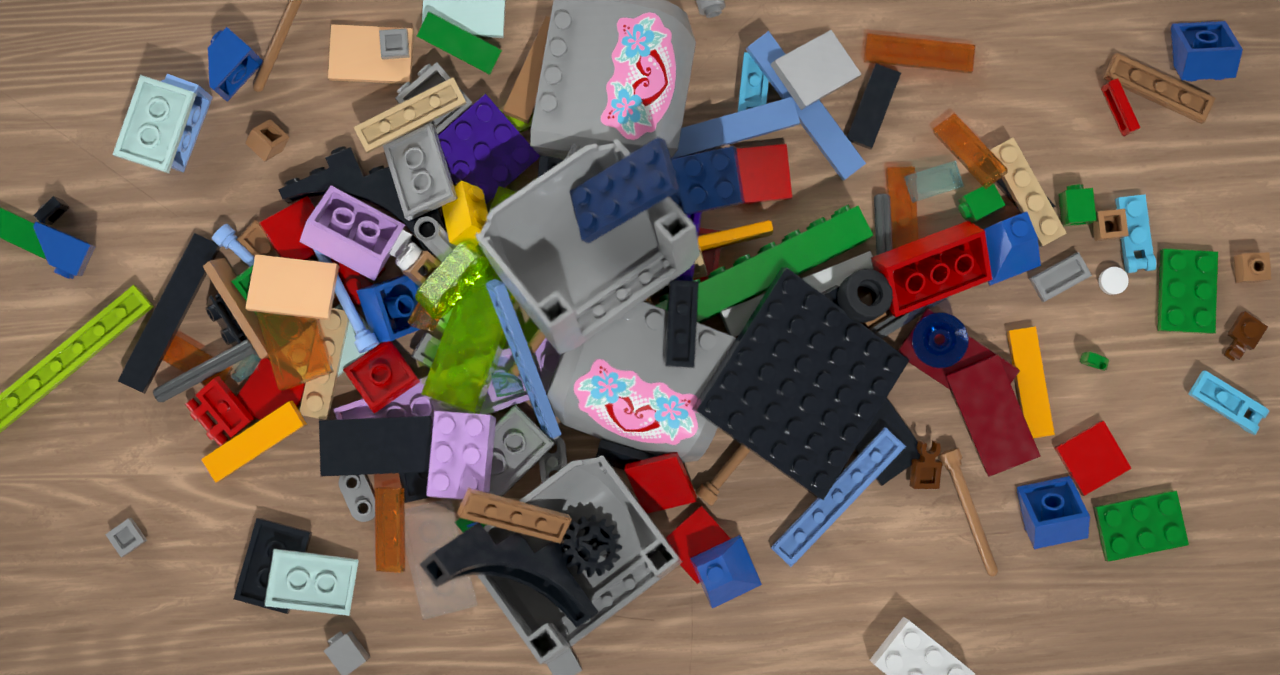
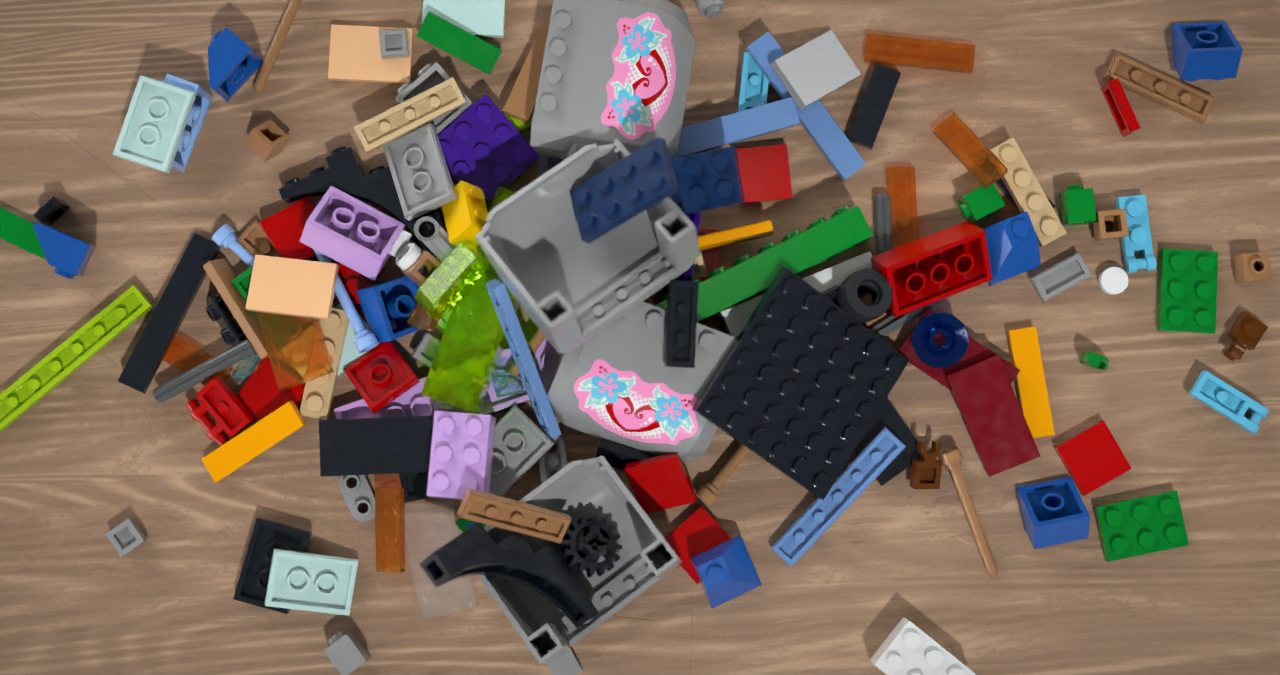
clear light blue tile [904,160,964,203] -> none

